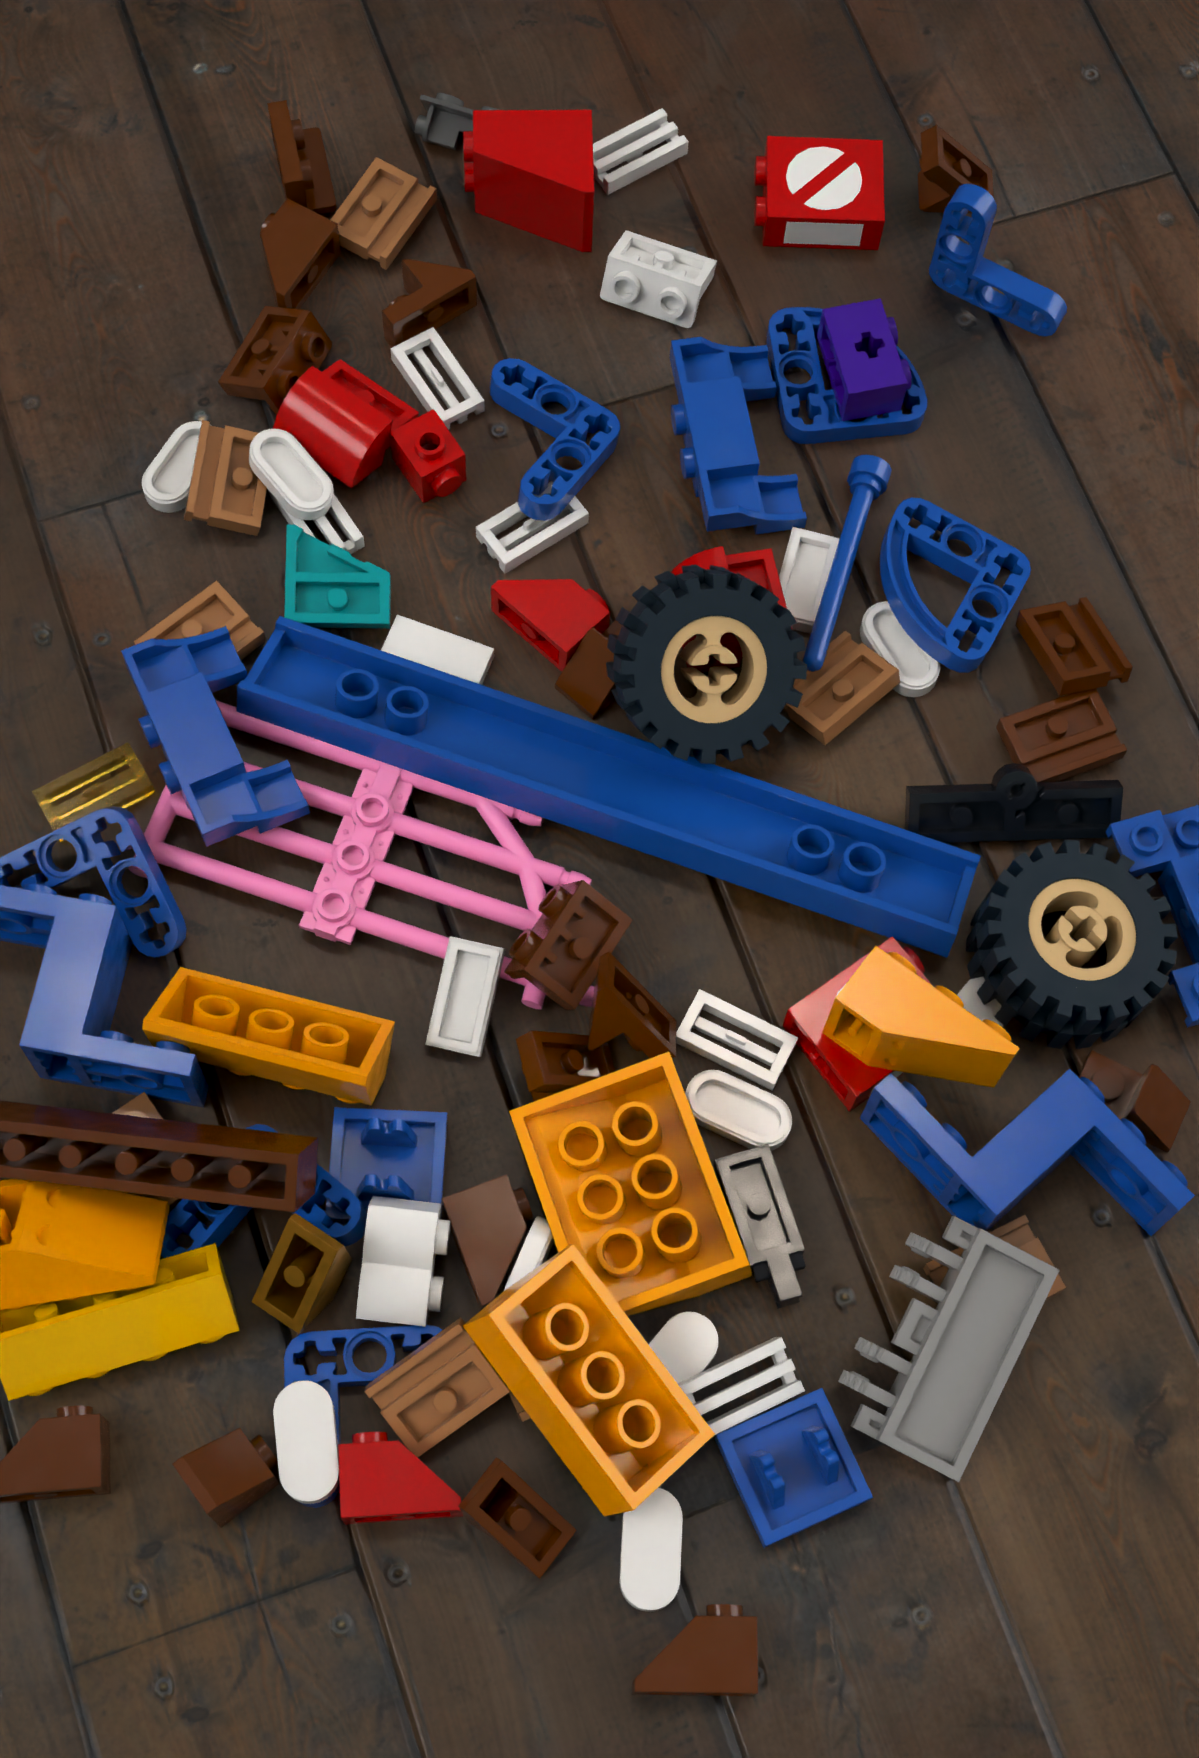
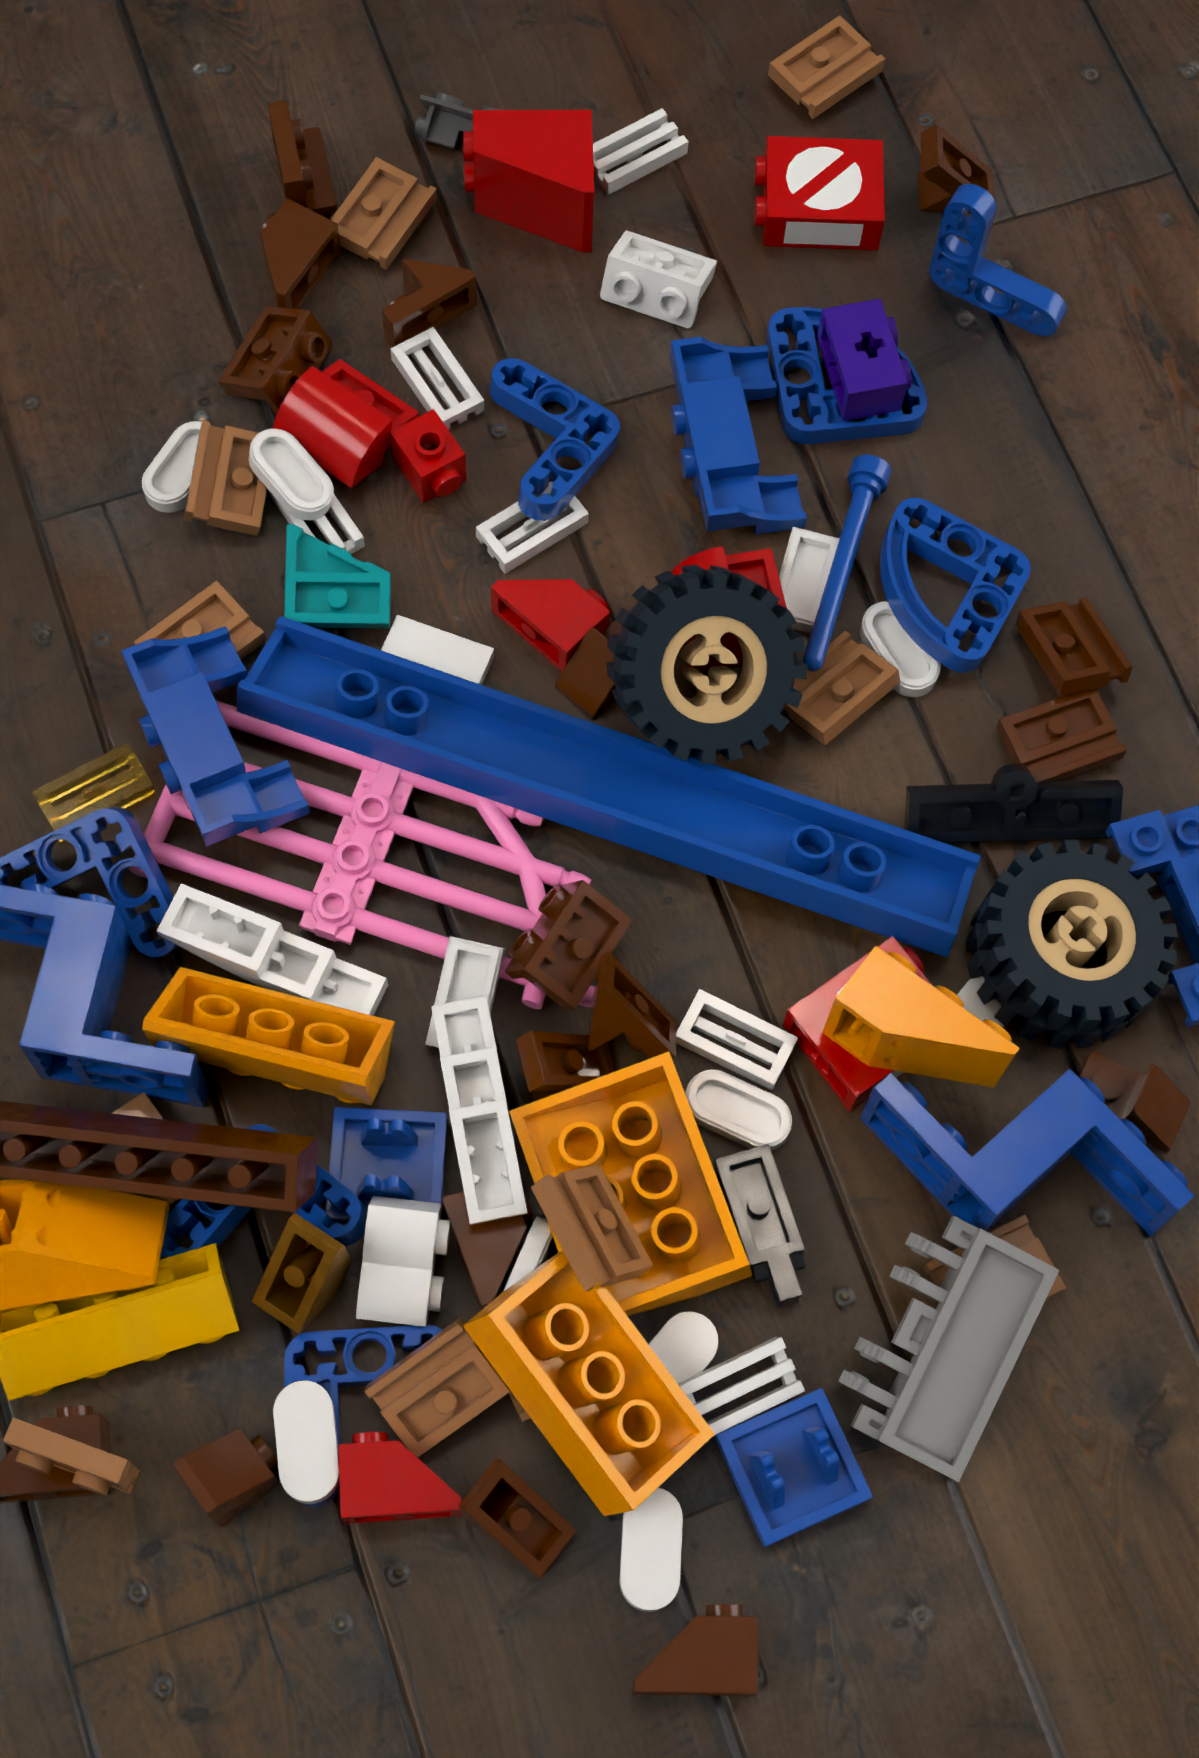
none -> medium nougat plate [3,1418,141,1496]
none -> white slope [157,883,388,1016]
none -> white slope [431,995,528,1225]
none -> medium nougat plate [531,1164,653,1292]
none -> medium nougat plate [768,15,886,119]

